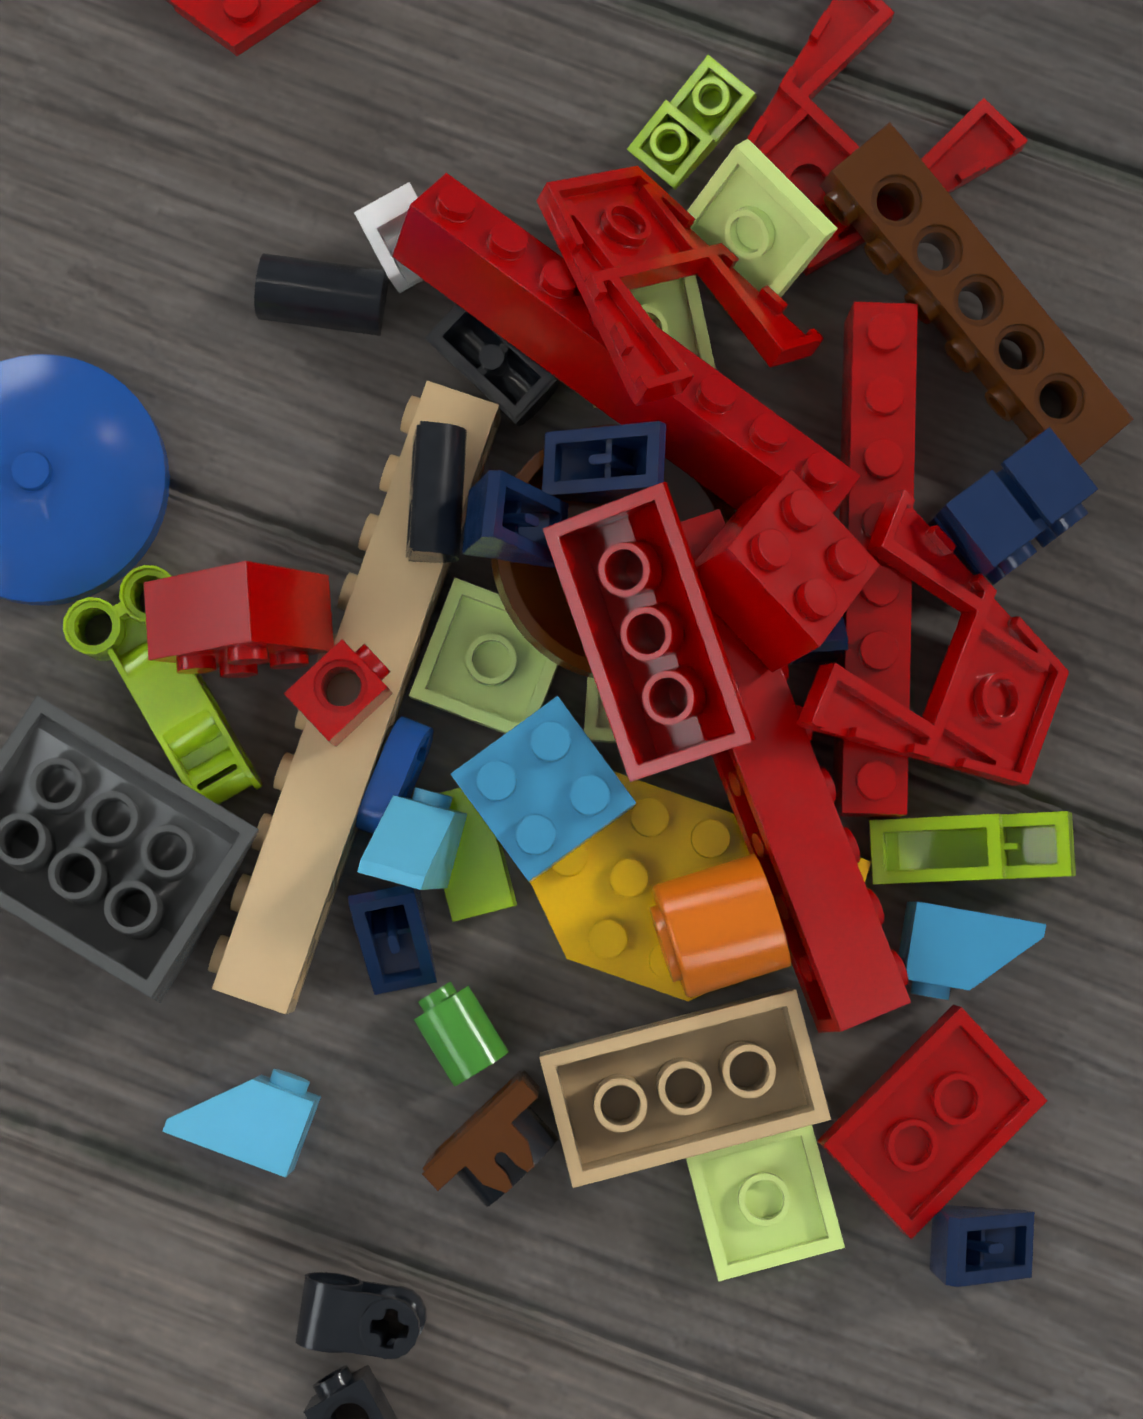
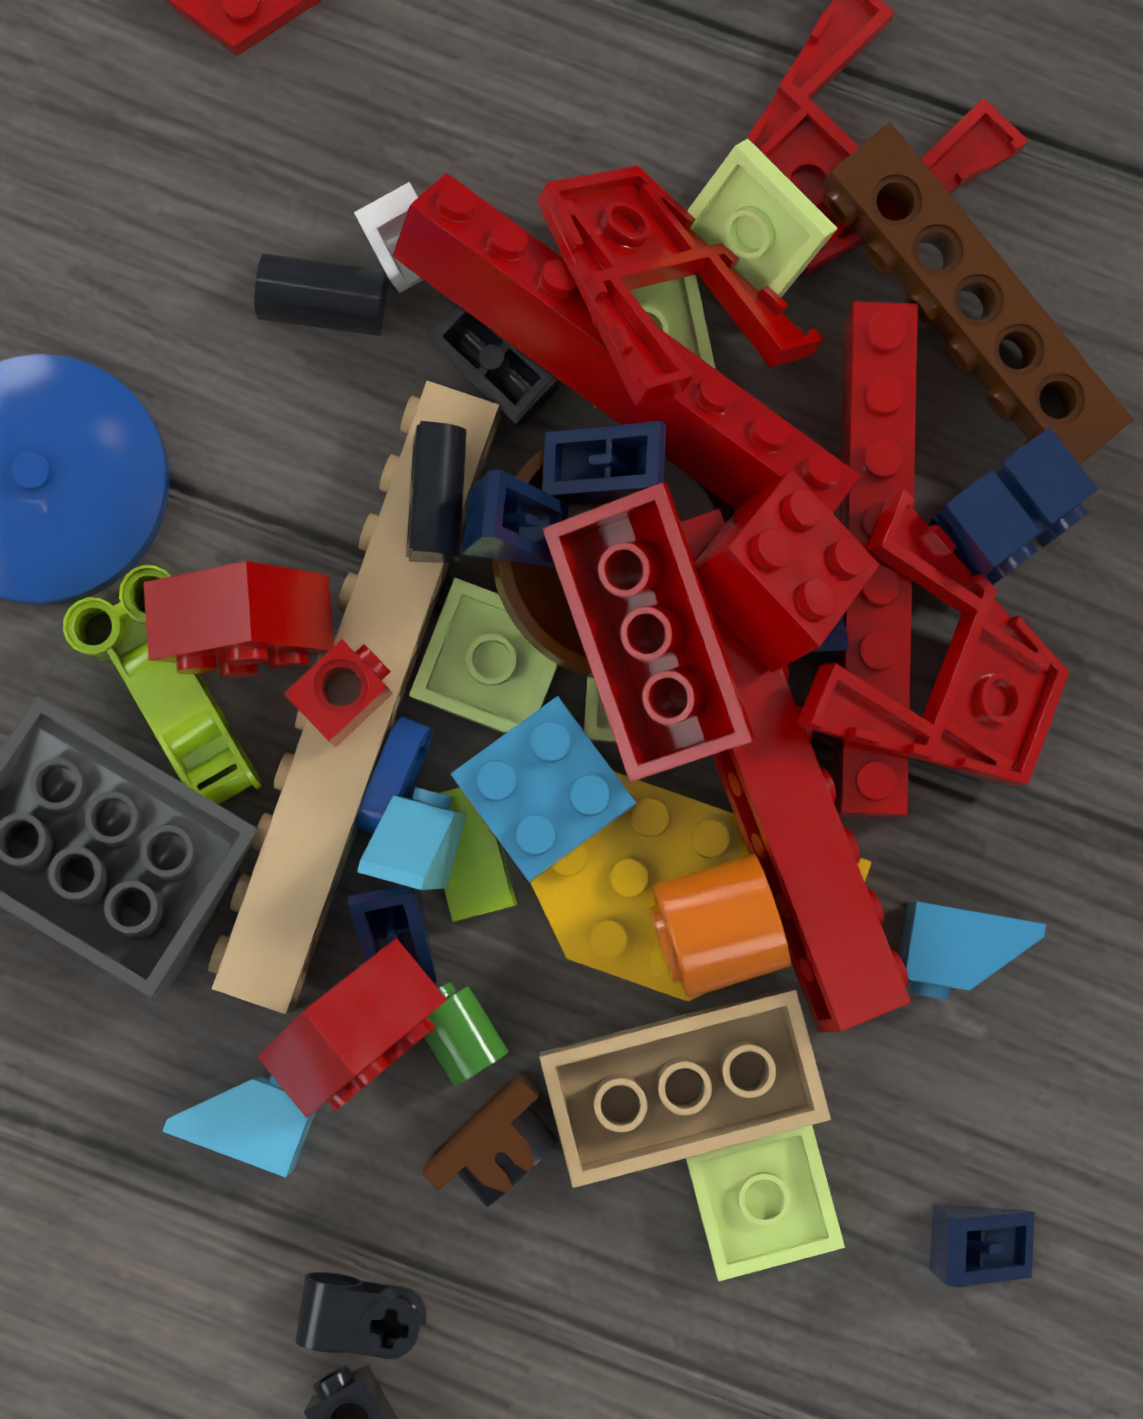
lime slope [627,55,757,190] -> none
red plate [817,1004,1048,1240] -> none
lime slope [869,811,1076,884] -> none
none -> red brick [257,938,447,1118]

